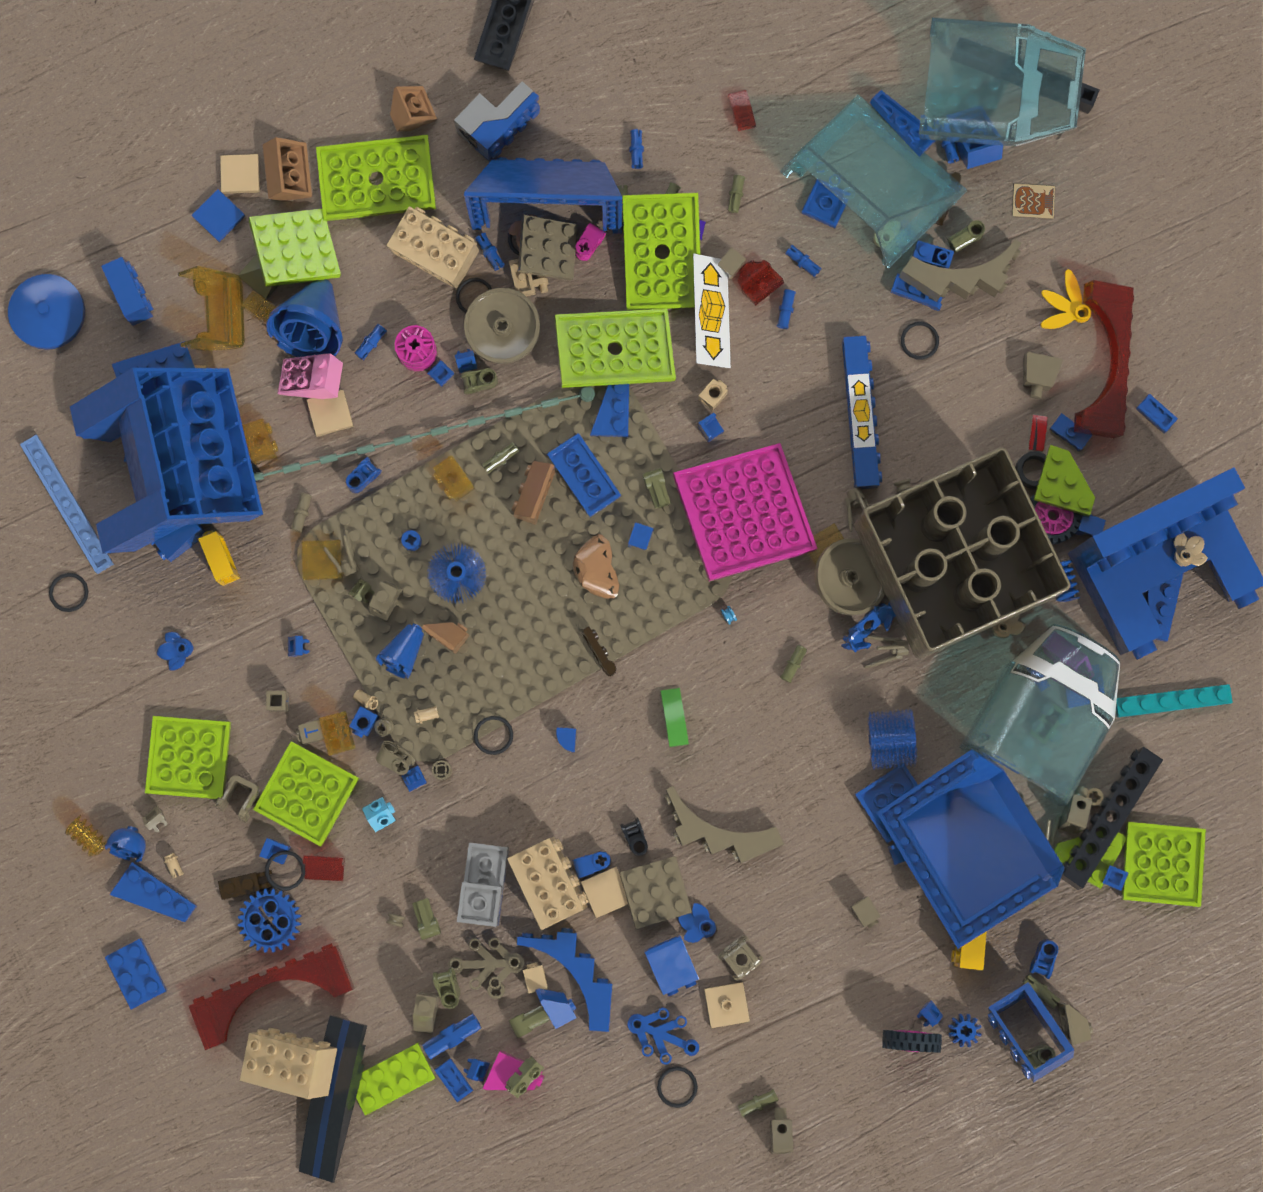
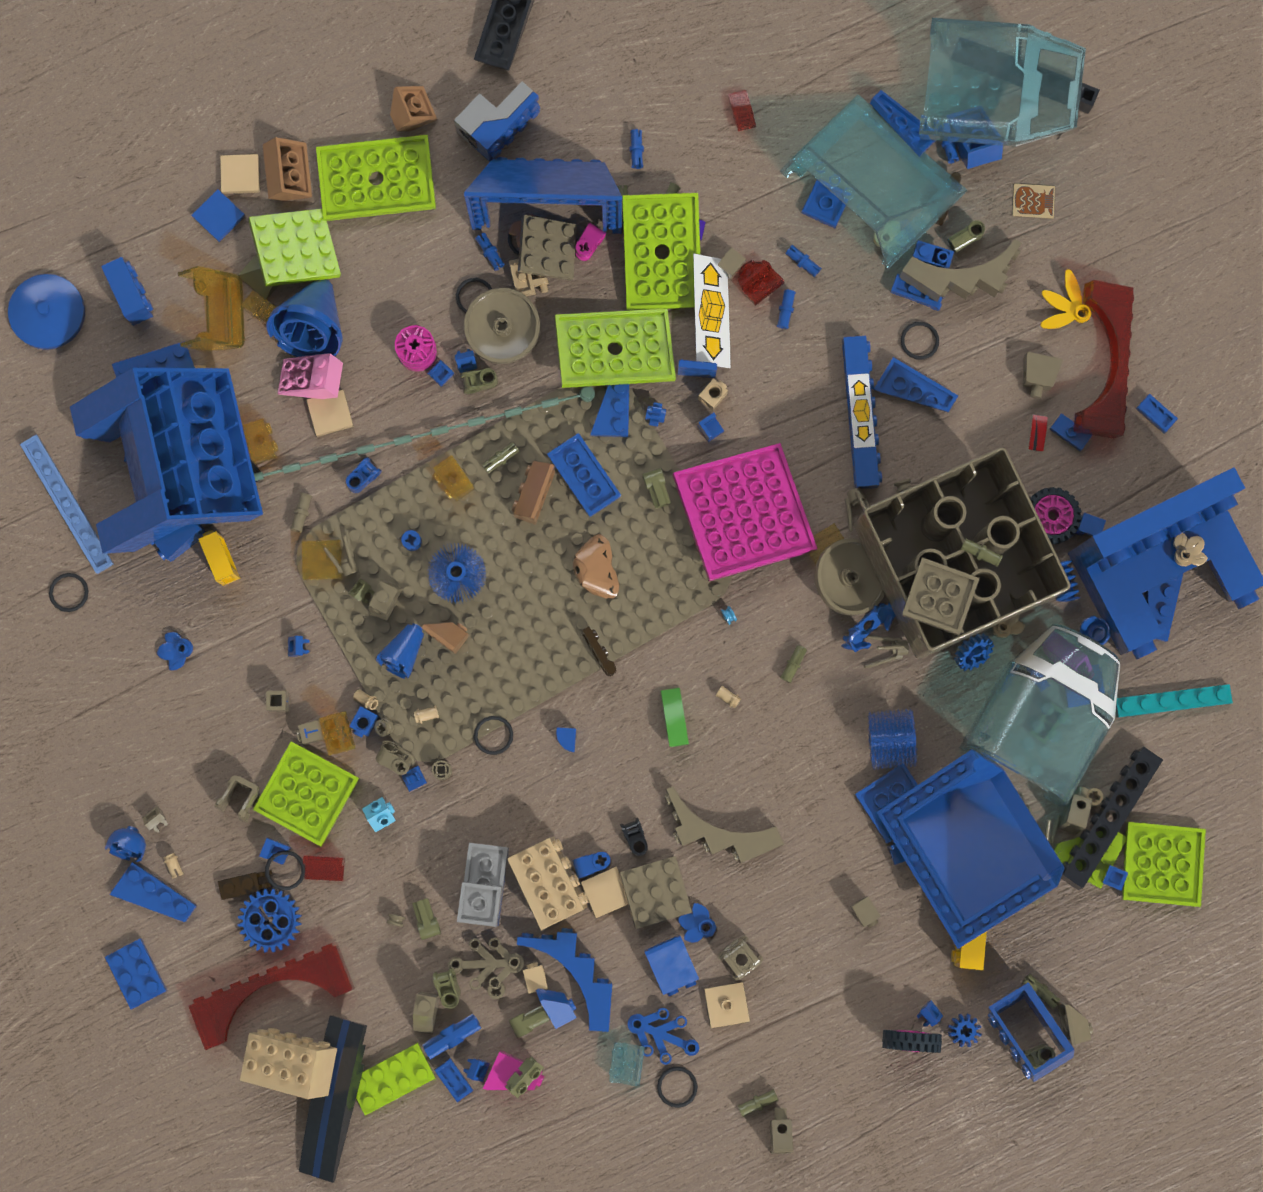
clear yellow piece [65,815,107,857] -> none
lime plate [145,716,231,799] -> none
blue pin [354,324,387,361] -> none
tan brick [387,206,479,289] -> none
blue panel [628,522,654,550] -> none
olive axle [728,175,745,213] -> none
black tyre [1015,451,1046,489] -> none
blue piece [1029,939,1059,979] -> none
lime plate [1033,445,1095,517] -> none
none -> clear light blue bracket [609,1042,645,1086]
none -> blue gear [645,402,666,427]
none -> blue tile [678,360,717,378]
none -> tan pin [716,686,741,708]
none -> blue wing [874,357,958,412]
none -> dark tan plate [902,558,979,636]
none -> blue gear [954,633,994,671]
none -> olive pin [961,538,1003,567]
none -> blue hair [1080,616,1111,646]

